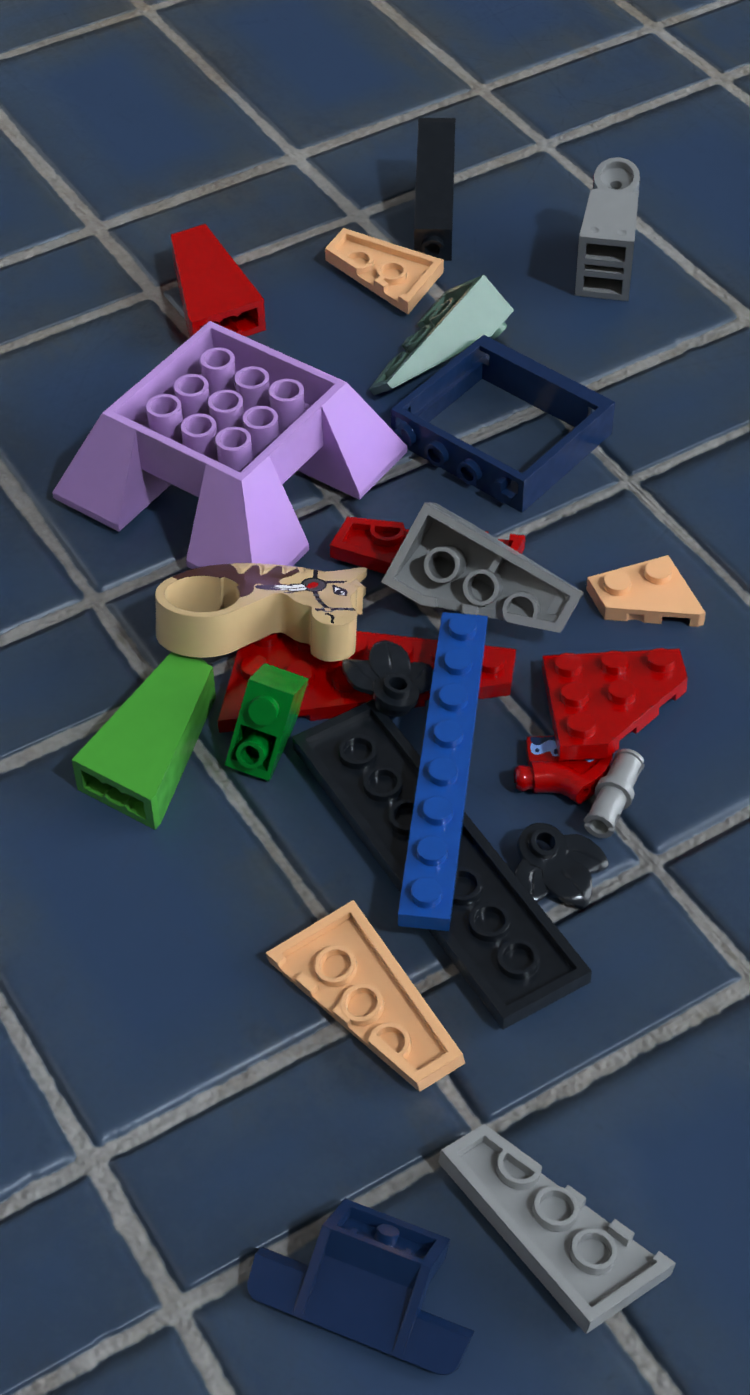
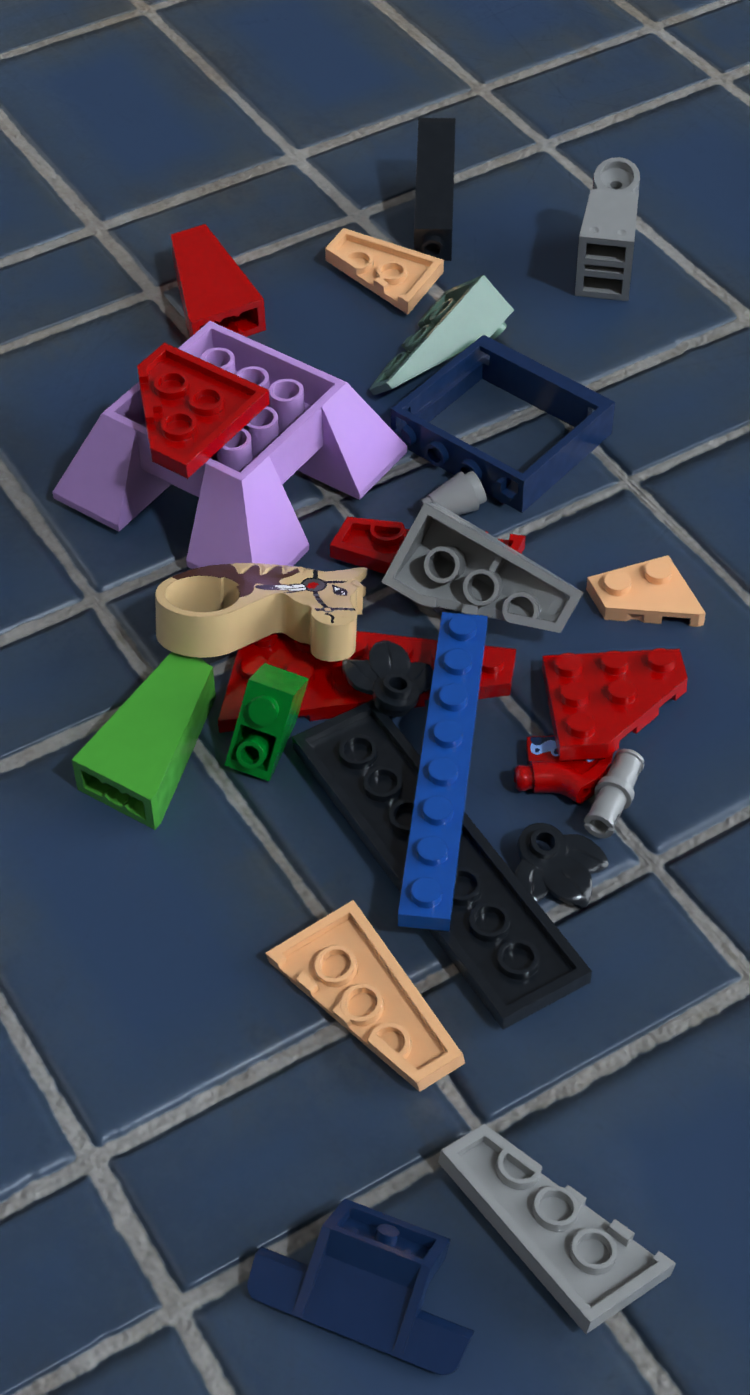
none -> red plate [137,342,270,479]
none -> light grey cone [420,471,487,515]

